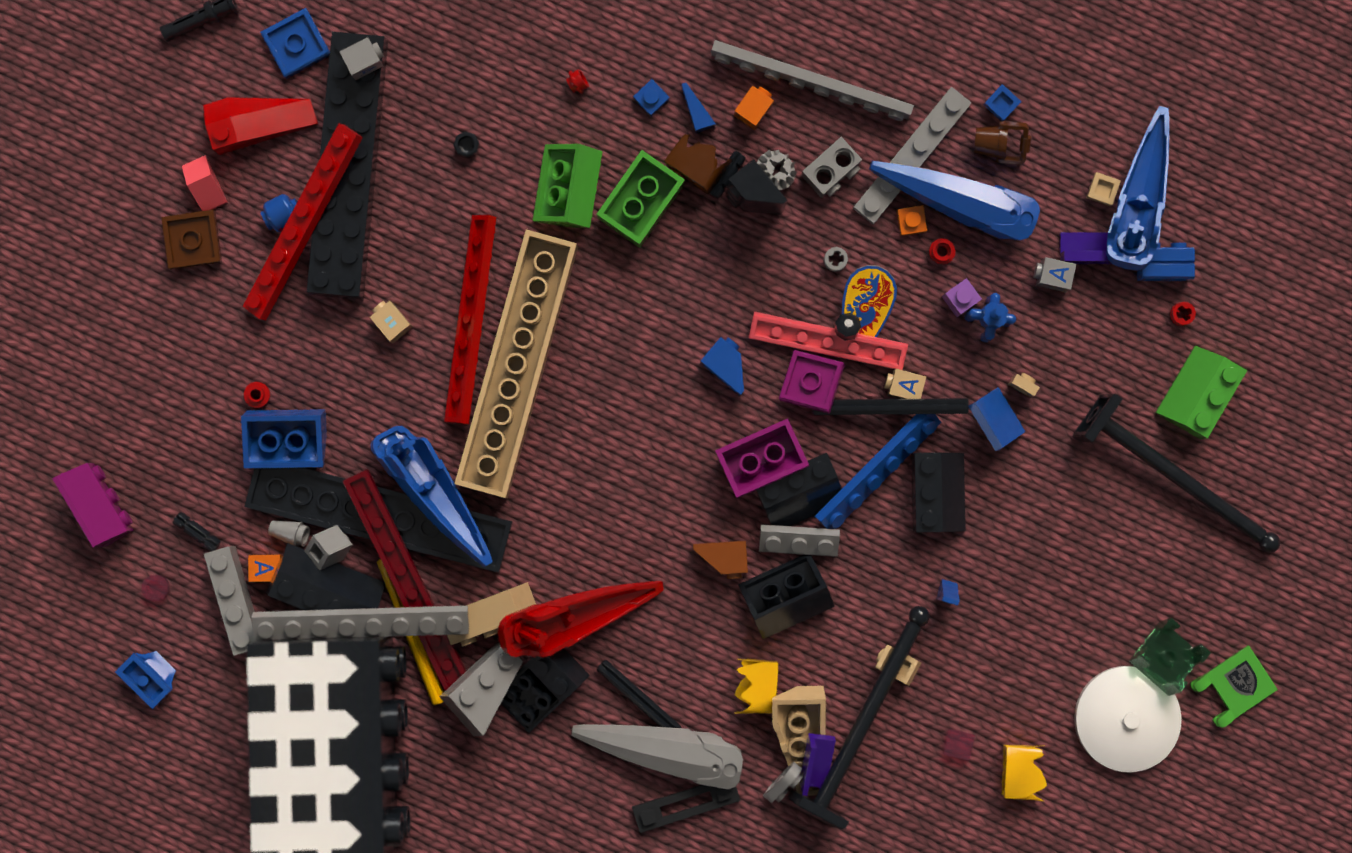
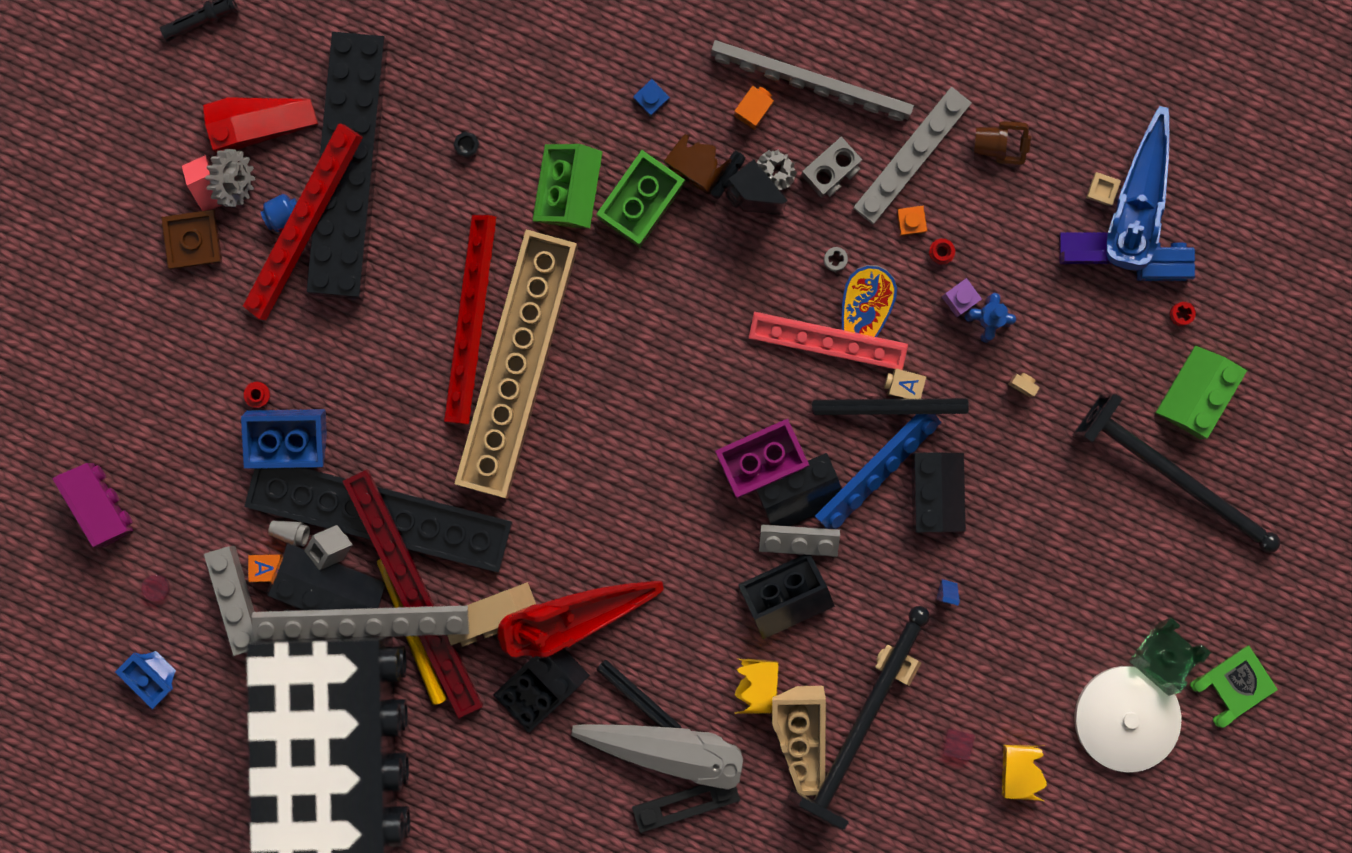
black axle [173,512,221,551] -> none
blue tile [260,8,330,79] -> none
light grey brick [340,37,384,80] -> none
tan brick [370,301,413,343] -> none
blue piece [370,426,493,567] -> none
light grey wedge [439,643,523,736] -> none
red plate [566,69,589,94] -> none
blue piece [681,83,716,133] -> none
dark orange slope [693,541,748,579] -> none
blue slope [700,337,744,396] -> none
light grey plate [763,762,803,803] -> none
magenta tile [779,350,845,414] -> none
dark purple panel [800,733,836,796] -> none
black tile [834,313,861,341] -> none
blue piece [869,161,1040,241] -> none
blue tile [969,387,1026,451] -> none
blue plate [983,84,1021,121] -> none
light grey brick [1033,257,1076,292] -> none
none -> light grey gear [205,149,255,207]

